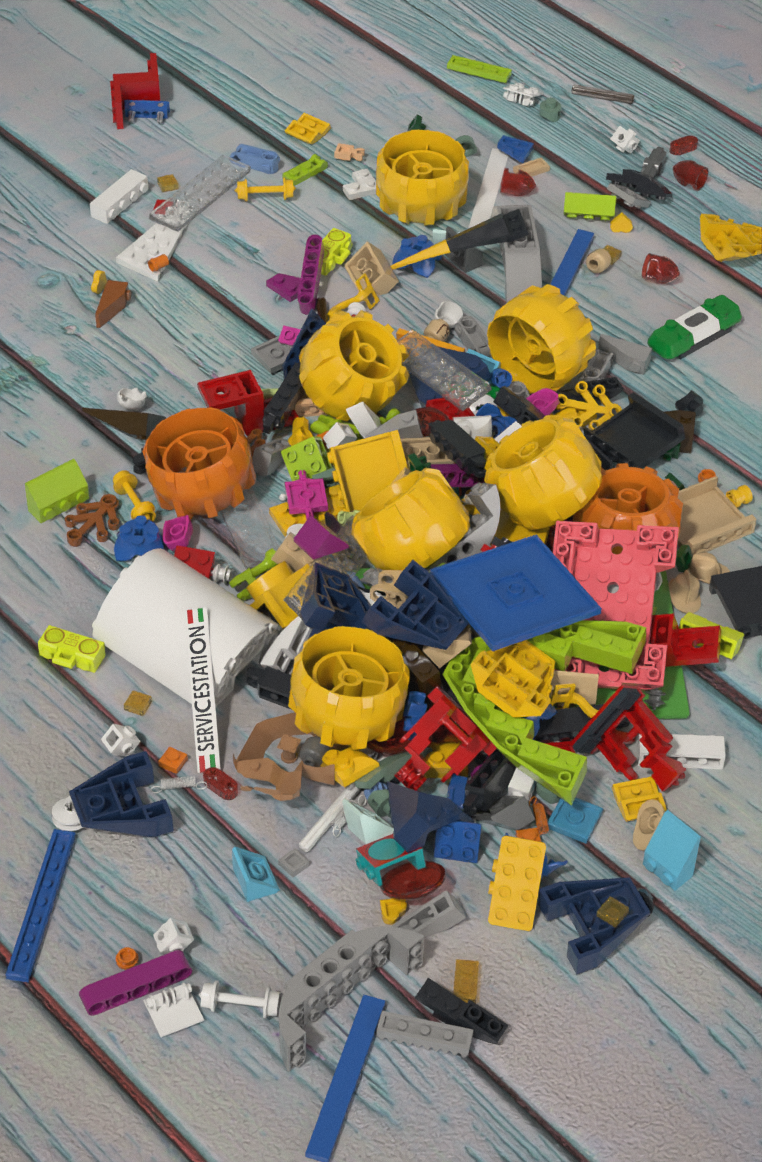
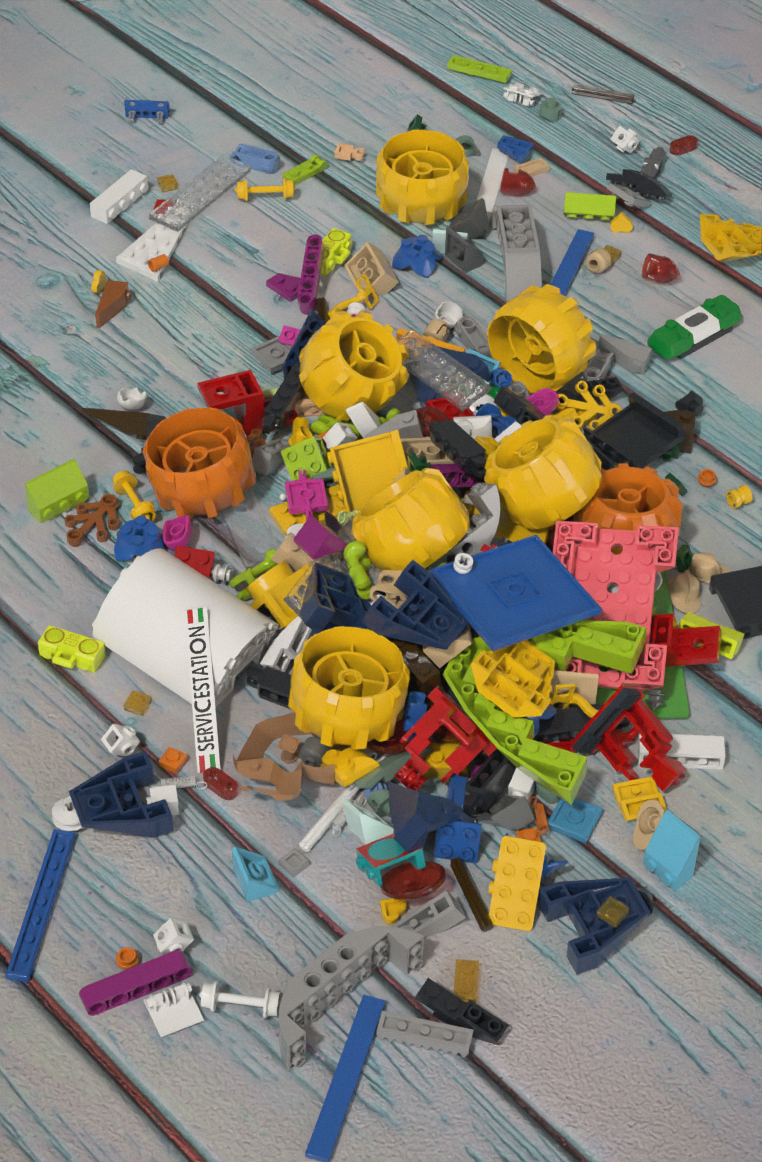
red bracket [110,53,160,130] -> none
yellow slope [285,113,331,144] -> none
white plate [343,169,376,200] -> none
black plate [390,209,529,270] -> none
clear red helmet [673,160,709,191] -> none
tan panel [678,476,757,556] -> none
none -> white brick [146,785,179,816]
none -> lime piece [343,541,373,599]
none -> dark grey slope [448,198,489,239]
none -> dark brown axle [450,857,492,932]
none -> white bush [453,553,473,574]

